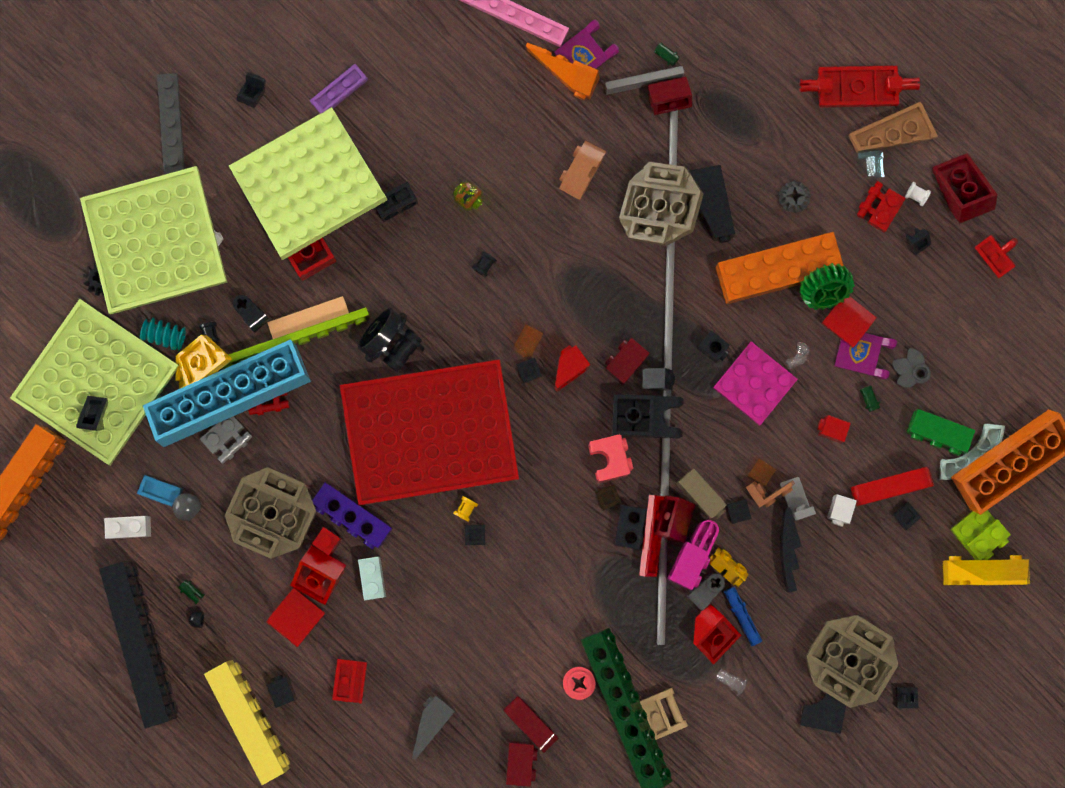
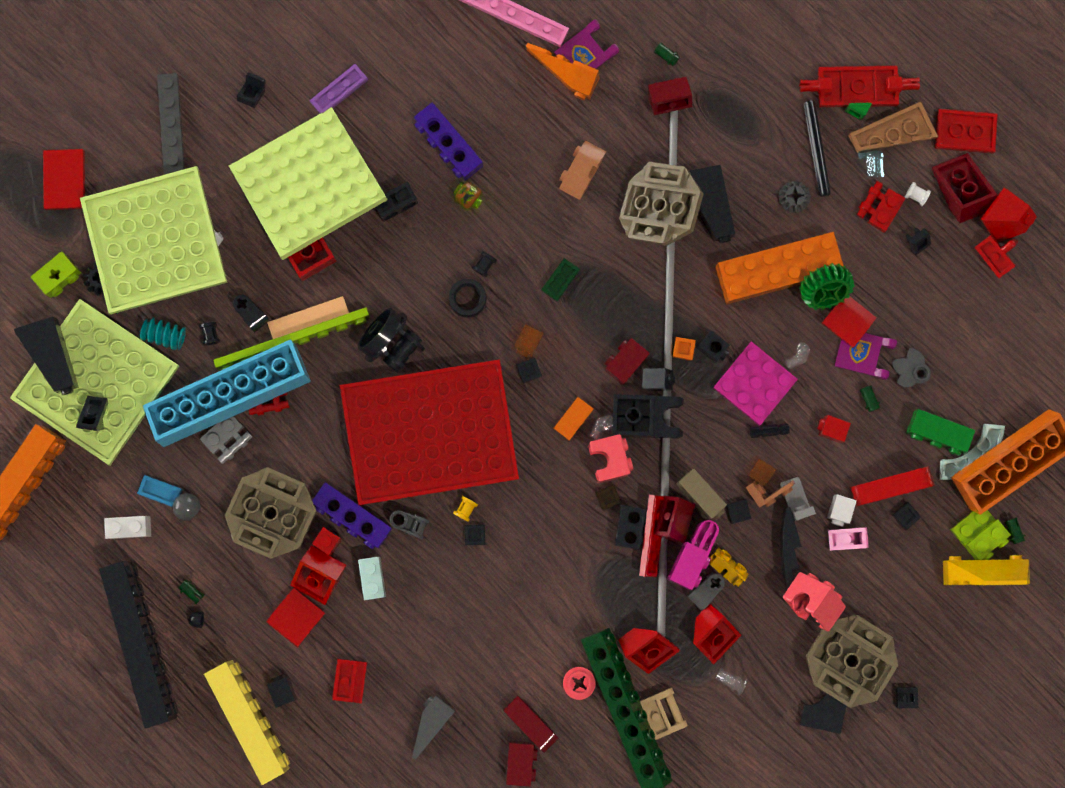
yellow wing [176,335,232,389] -> none
red slope [554,345,590,392] -> none
light grey tile [605,66,684,95] -> none
blue pin [723,586,763,646] -> none
none -> black slope [14,317,79,395]
none -> lime brick [31,251,82,298]
none -> red tile [43,149,85,210]
none -> dark grey piece [390,510,430,540]
none -> dark purple brick [414,102,483,181]
none -> black tyre [449,278,487,318]
none -> dark green plate [541,258,580,302]
none -> orange tile [553,397,594,441]
none -> clear arm [590,415,613,440]
none -> red slope [618,628,680,674]
none -> orange plate [672,337,696,361]
none -> black axle [750,423,790,438]
none -> coral piece [783,572,846,632]
none -> black axle [804,100,831,197]
none -> bright pink slope [828,527,869,551]
none -> green slope [845,103,872,120]
none -> red tile [935,109,998,154]
none -> red slope [981,188,1037,242]
none -> dark green pin [1005,518,1026,545]

